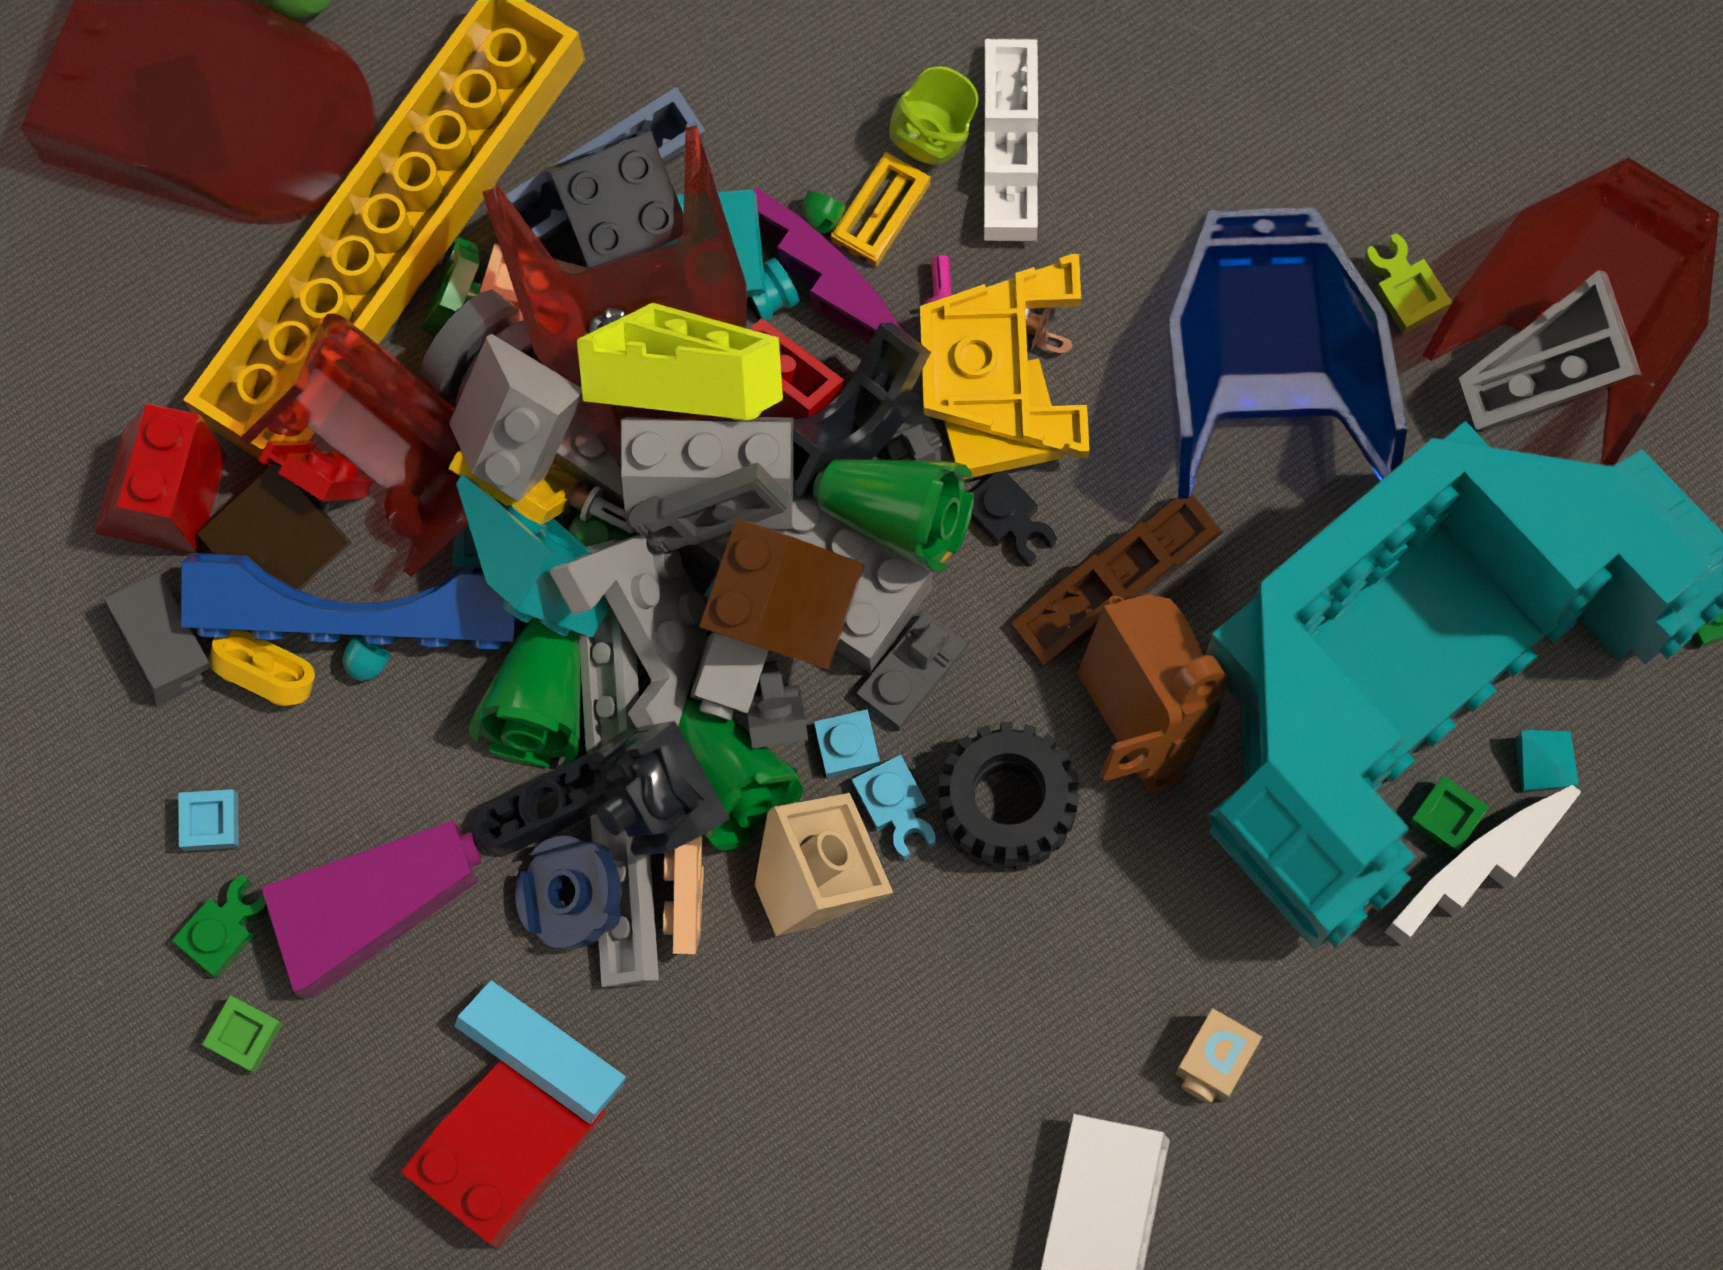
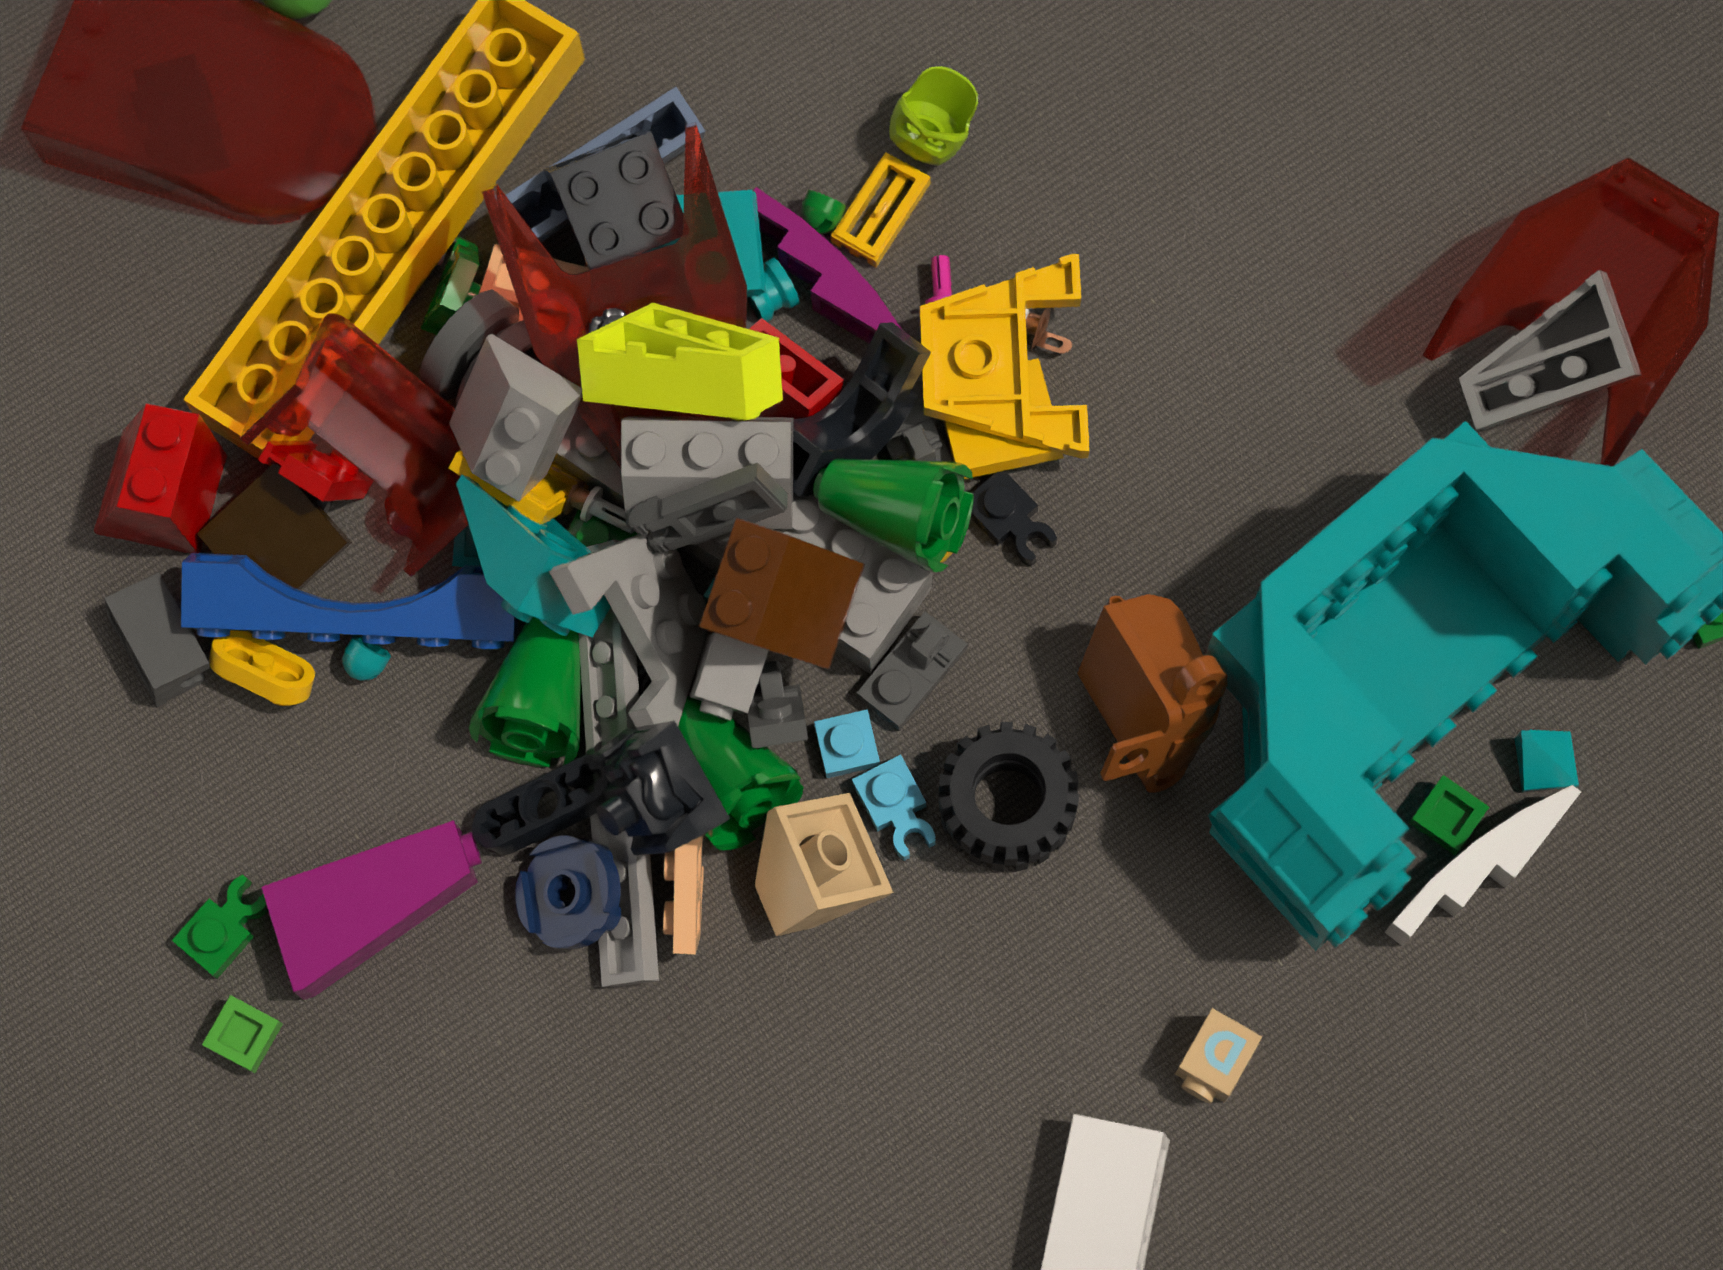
medium azure plate [178,789,239,851] -> none
red slope [401,1060,606,1249] -> none
medium azure tile [455,980,626,1124] -> none
white slope [984,39,1038,241] -> none
reddish brown slope [1011,489,1224,666] -> none
clear blue windscreen [1168,207,1407,499] -> none
lime plate [1364,233,1452,335] -> none

